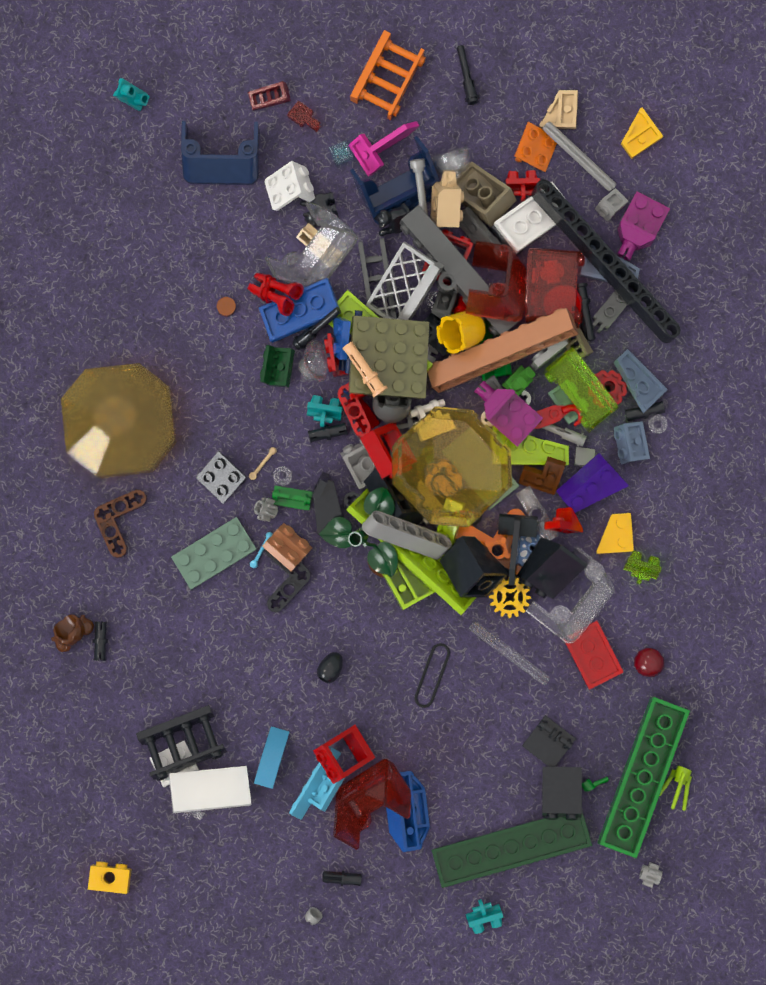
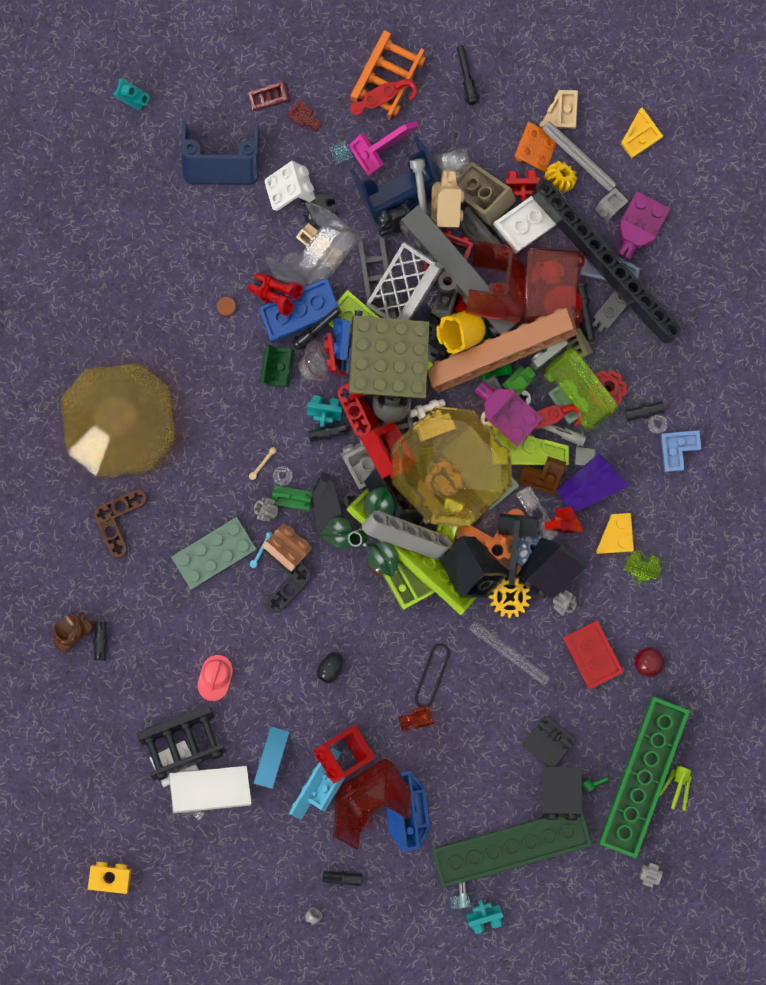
hinge [196,451,246,504] -> none
light nougat pin [342,341,388,398] -> none
clear windscreen [526,546,614,643] -> none
sand blue wing [614,349,668,413] -> none
sand blue bracket [614,421,650,464] -> none
none -> coral piece [198,655,233,701]
none -> red piece [350,79,417,115]
none -> clear red plate [398,705,434,731]
none -> clear light blue piece [450,882,471,910]
none -> yellow gear [544,161,578,194]
none -> light grey gear [553,590,577,615]
none -> medium blue plate [660,430,701,472]

